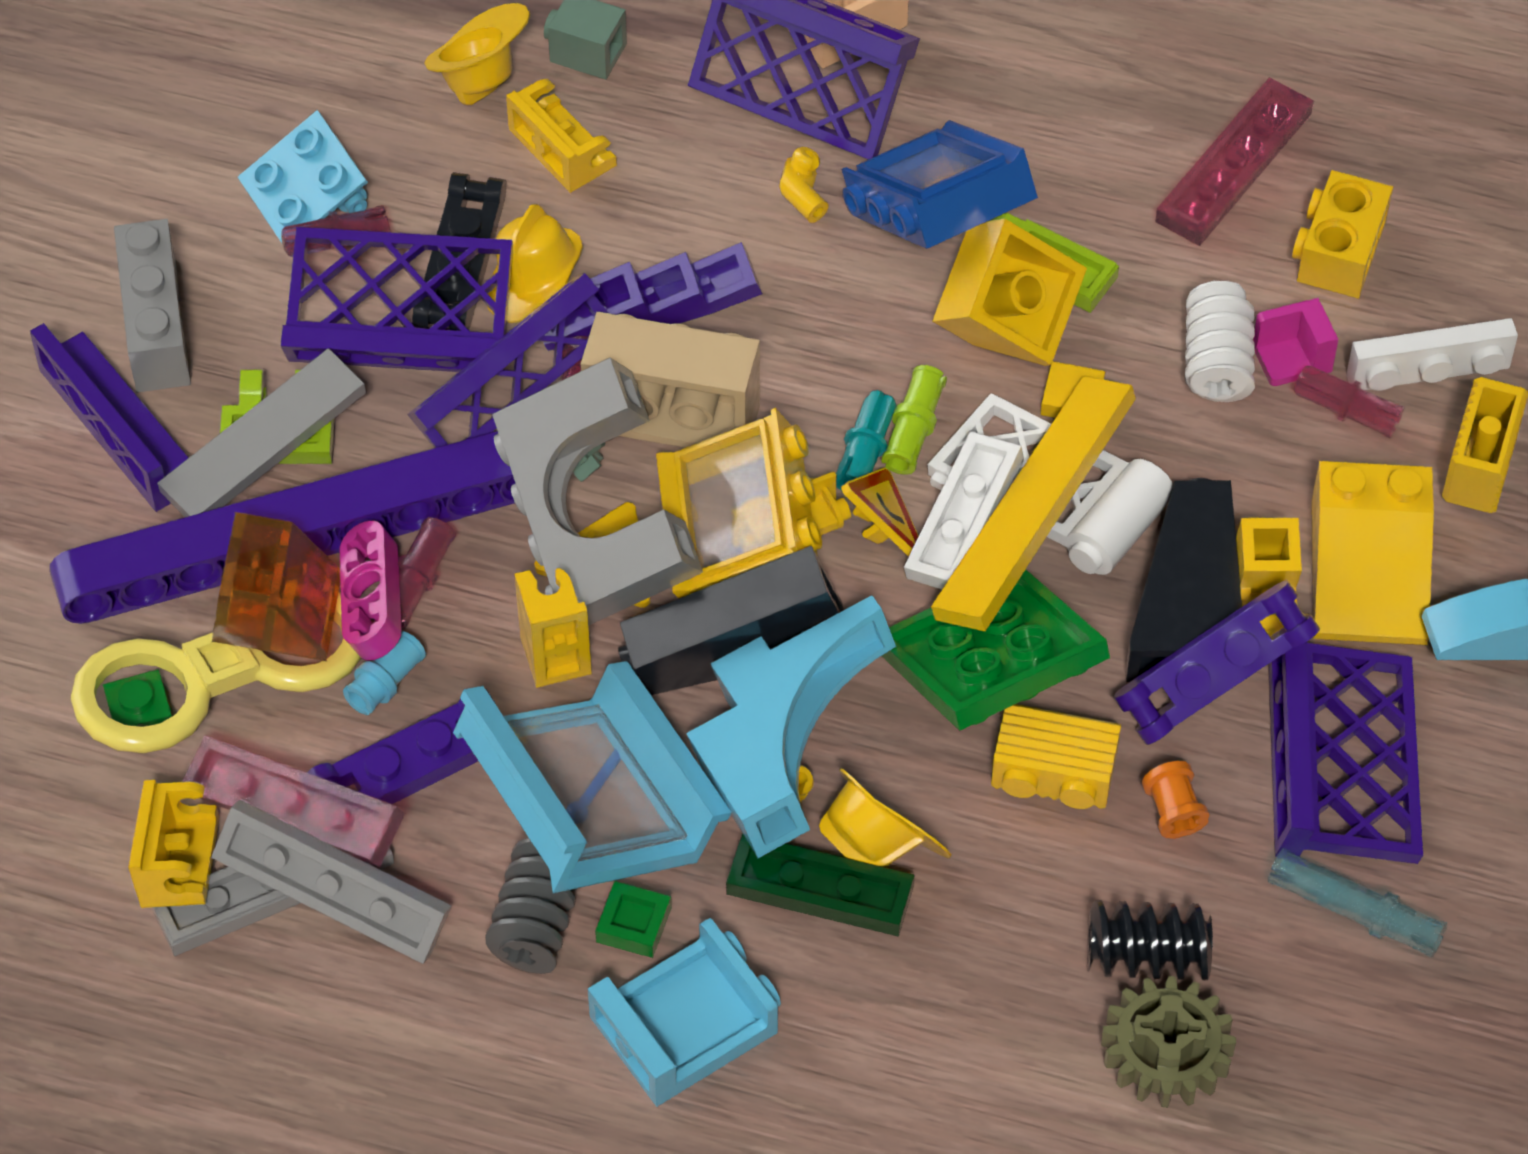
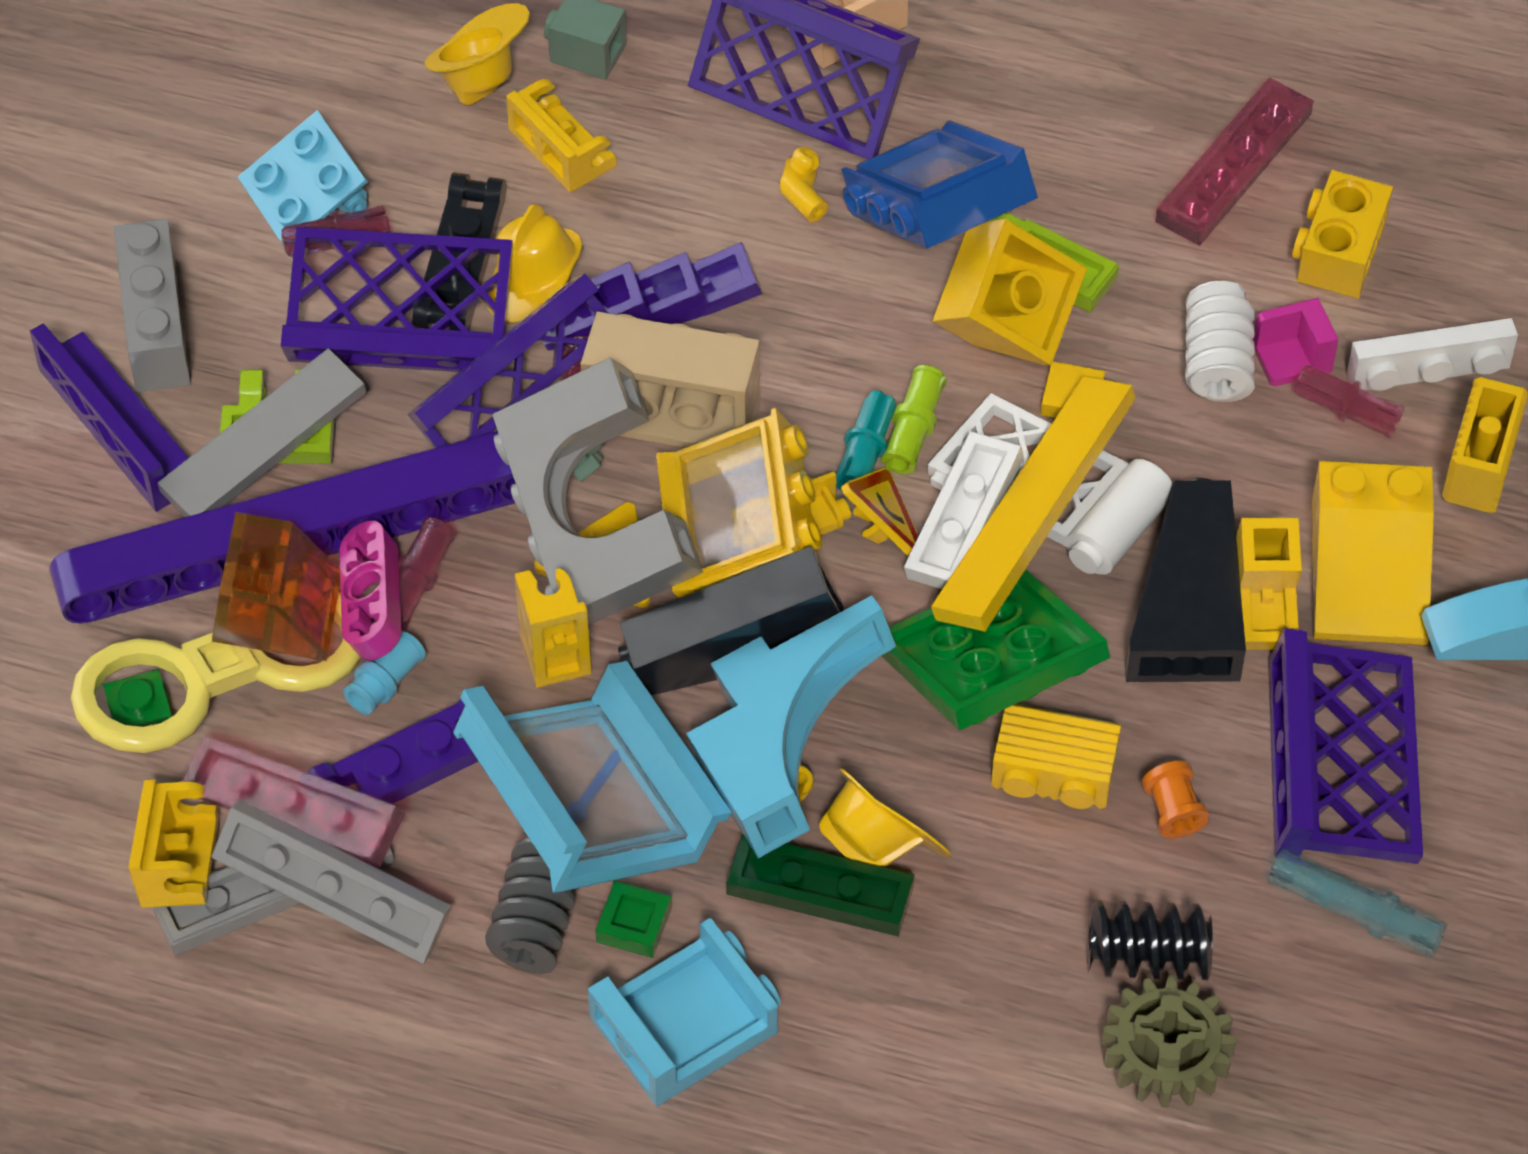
dark purple plate [1113,580,1320,745] -> none

